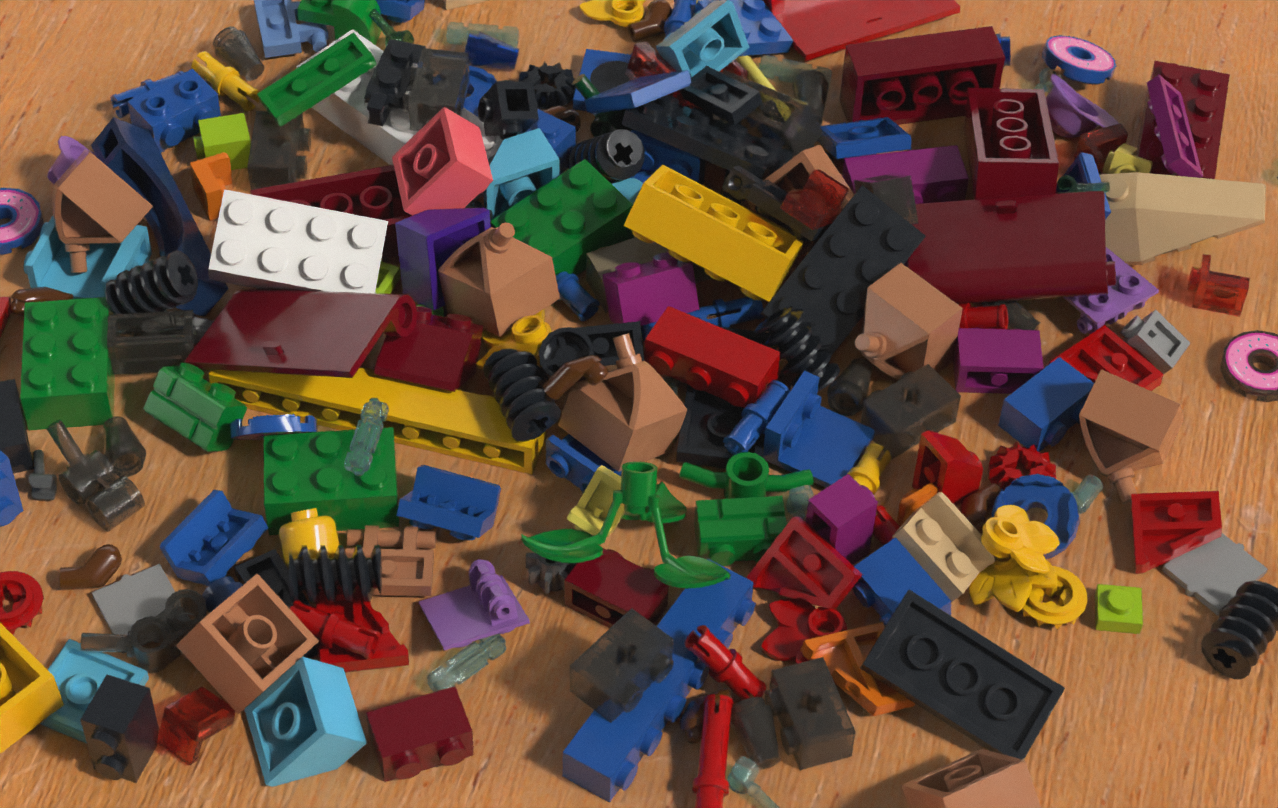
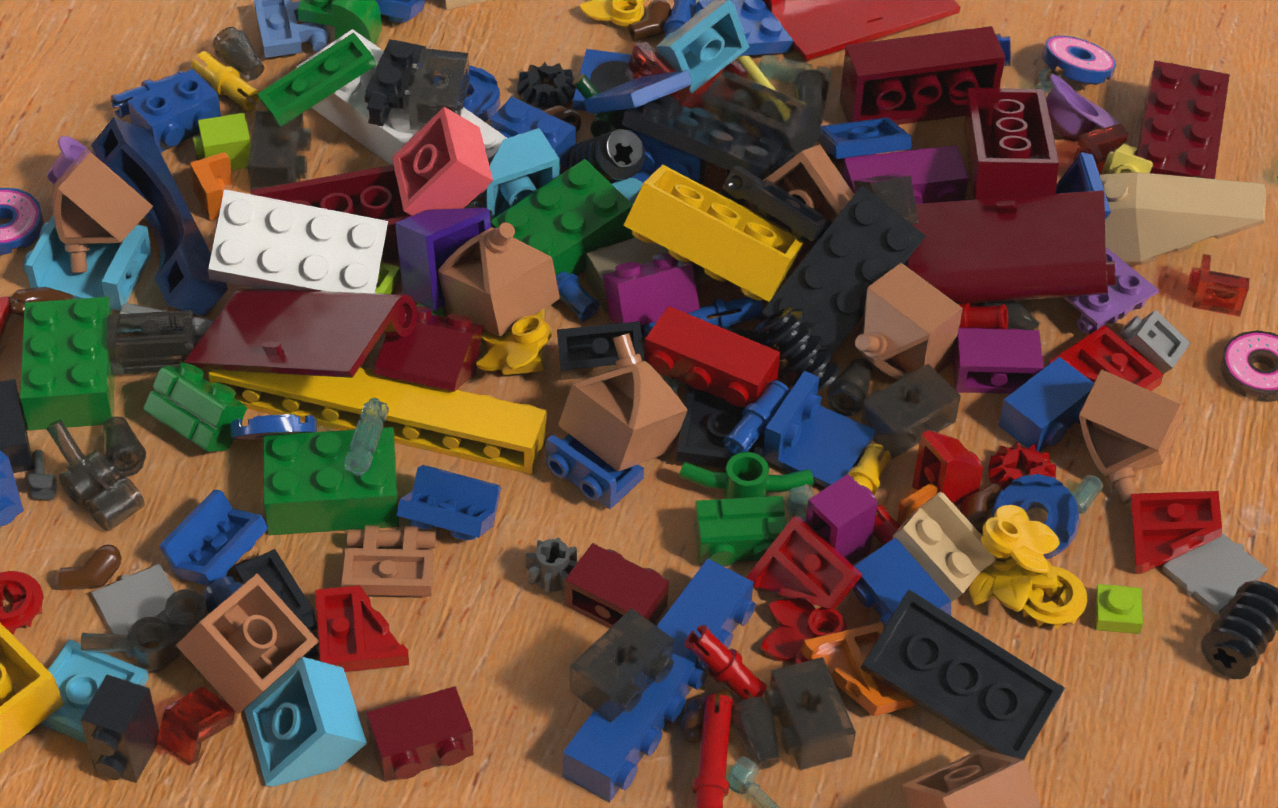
black piece [105,251,198,323] -> none
yellow head [279,508,340,567] -> none
black piece [289,545,382,603] -> none
red pin [290,600,381,659] -> none
clear green hand [369,9,414,45] -> none
medium lavender hinge [419,559,530,651] -> none
clear light blue axle [427,634,507,692] -> none
clear light blue axle [446,22,519,49] -> none
clear blue cone [463,31,520,70] -> none
black brick [478,80,539,140] -> none
black piece [483,349,561,442] -> none
green plant [521,461,731,588] -> none
black wheel [539,327,594,393] -> none
reddish brown arm [543,355,608,400] -> none
light yellow bracket [567,465,625,537] -> none
black plate [680,66,762,125] -> none
clear red bracket [780,169,849,230] -> none
clear green hand [1056,175,1110,194] -> none
magenta plate [1147,75,1203,178] -> none

